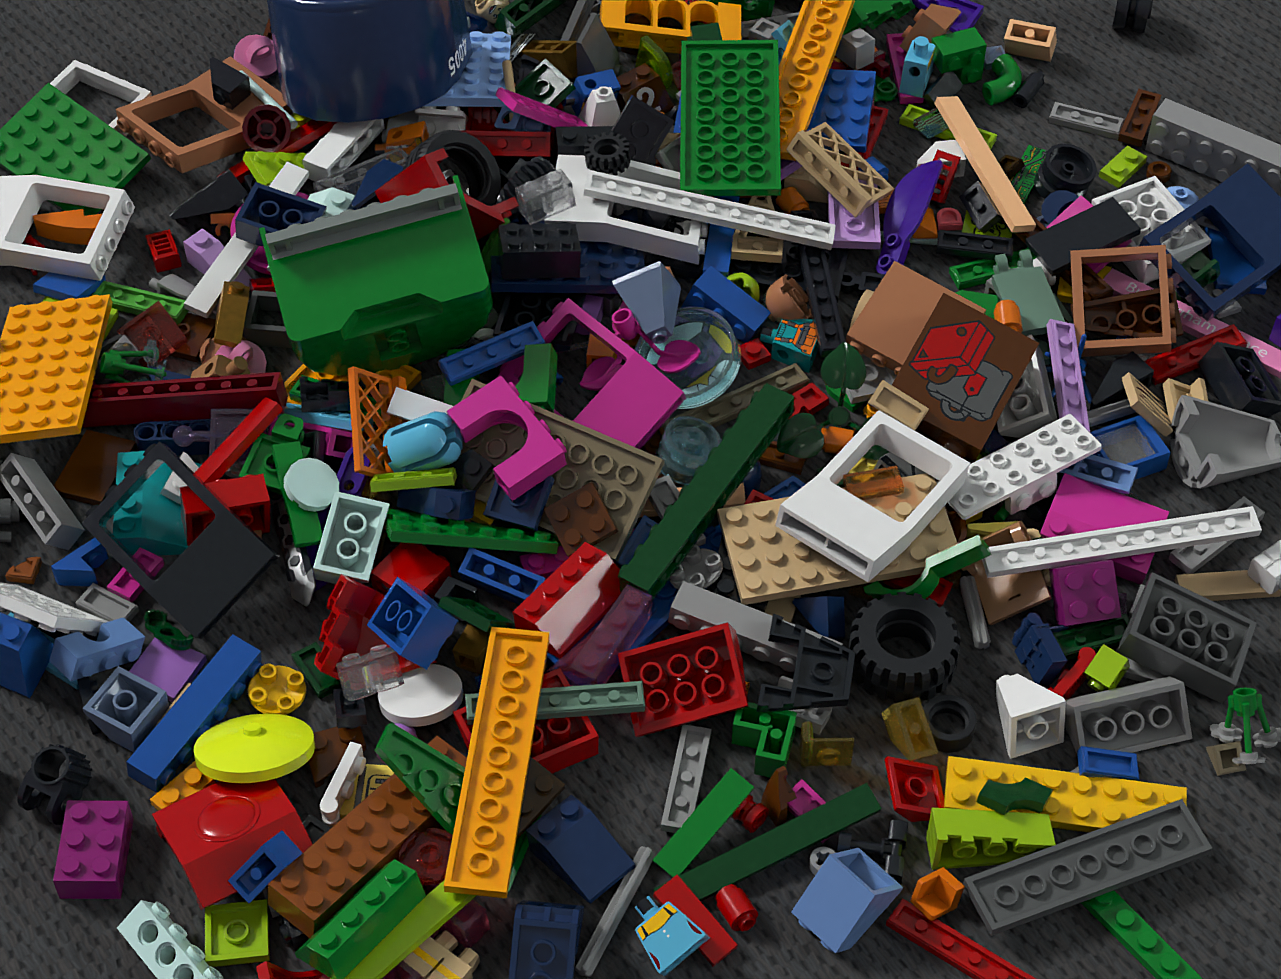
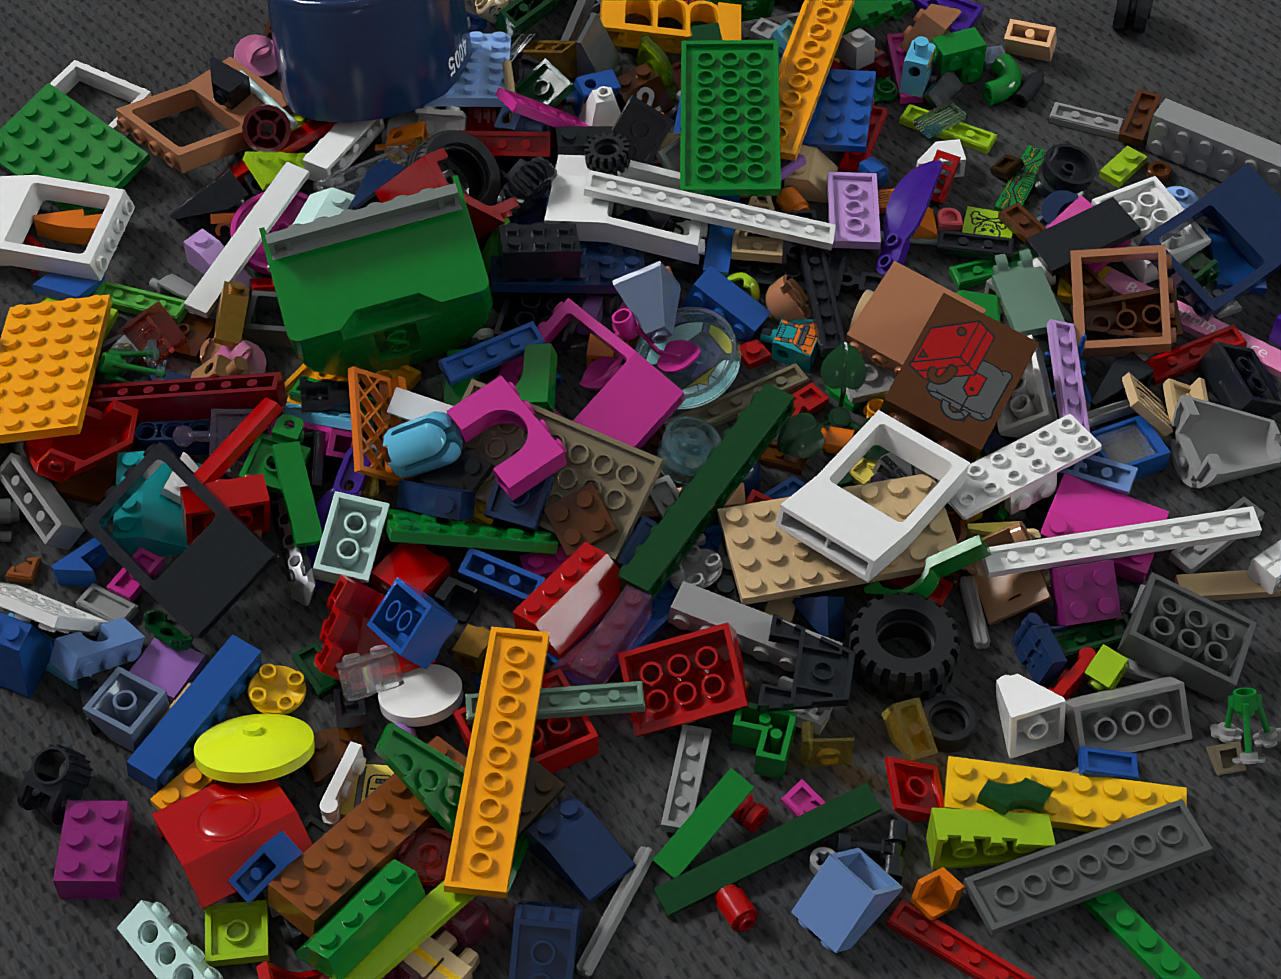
red slope [145,229,182,273] -> none
dark blue slope [235,182,327,246] -> none
light aqua tile [284,458,339,512] -> none
lime tile [370,467,457,492] -> none
dark green tile [438,596,516,632] -> none
clear brick [515,169,576,224] -> none
medium azure torso [635,896,710,976] -> none
red tile [653,874,737,967] -> none
reddish brown slope [761,766,797,827] -> none
tan fence [786,122,894,218] -> none
clear orange tile [843,466,904,500] -> none
tan tile [868,380,929,431] -> none
light nougat tile [934,96,1036,233] -> none
black plate [959,181,1003,233] -> none
orange brick [993,300,1023,333] -> none
none -> red panel [23,400,139,483]

